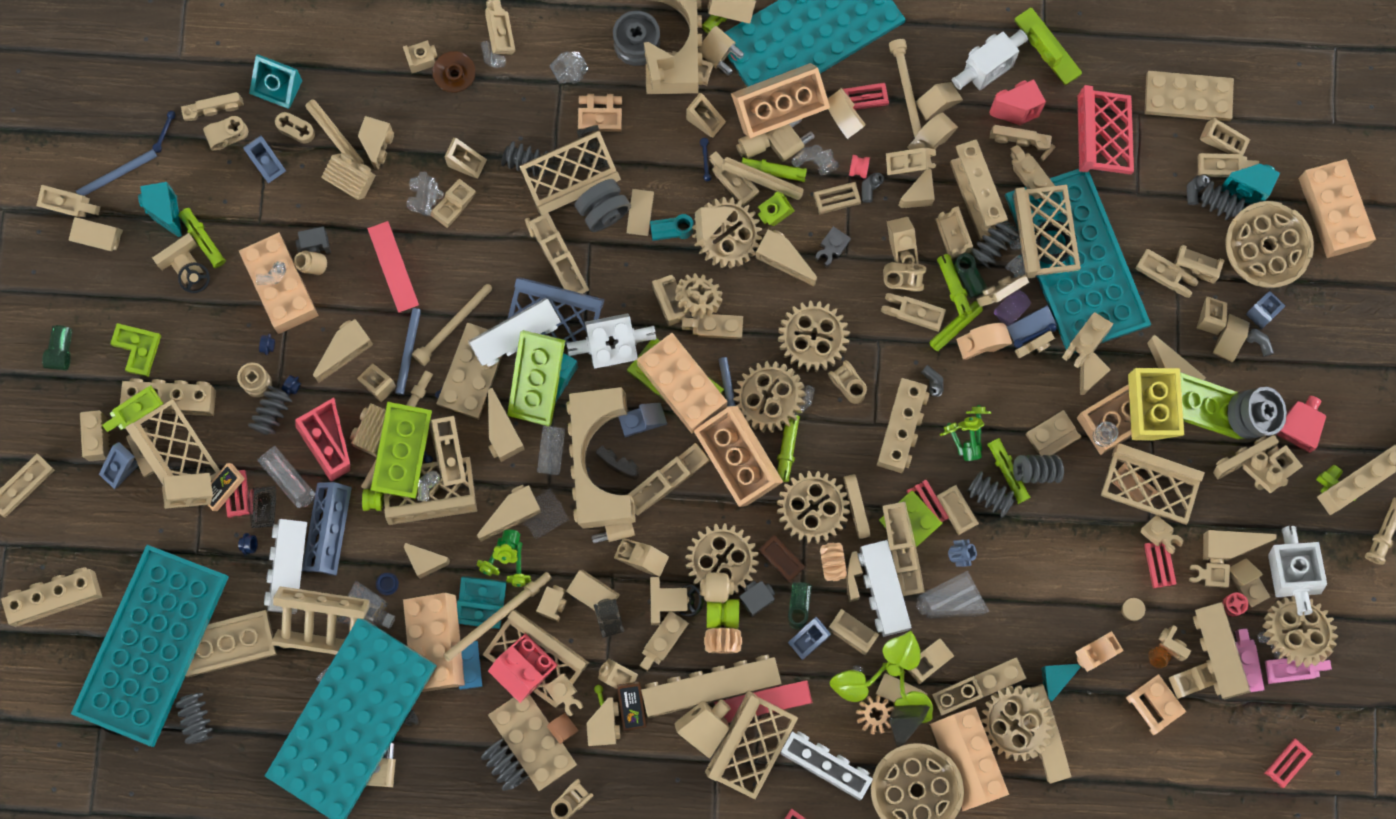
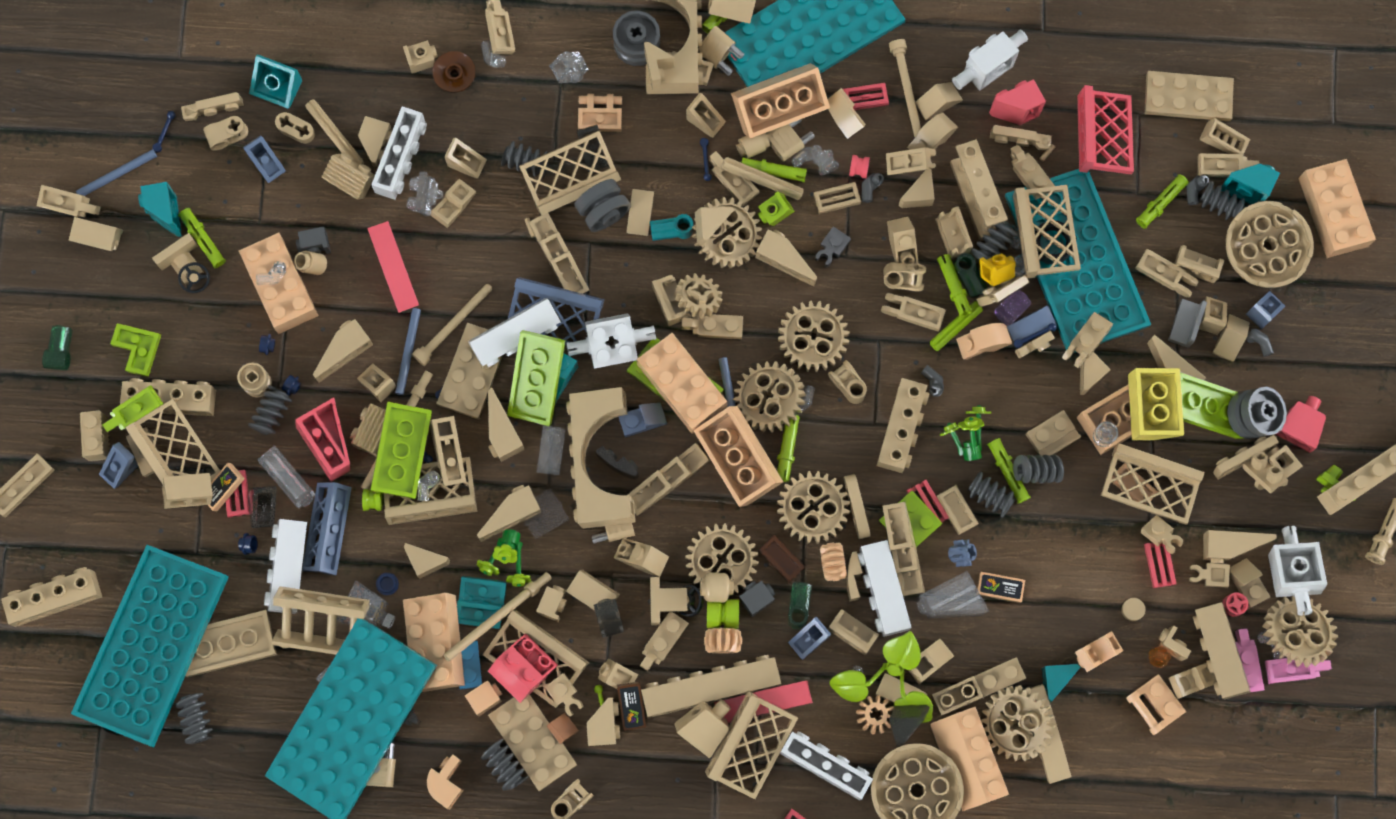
lime bracket [1015,8,1082,85] -> none
coral tile [1264,738,1313,788] -> none
none -> white brick [372,106,427,200]
none -> light nougat brick [427,755,463,810]
none -> light nougat brick [465,681,502,716]
none -> tile [976,572,1025,603]
none -> yellow brick [980,253,1016,287]
none -> lime pin [1136,174,1189,229]
none -> light grey panel [1168,299,1207,348]

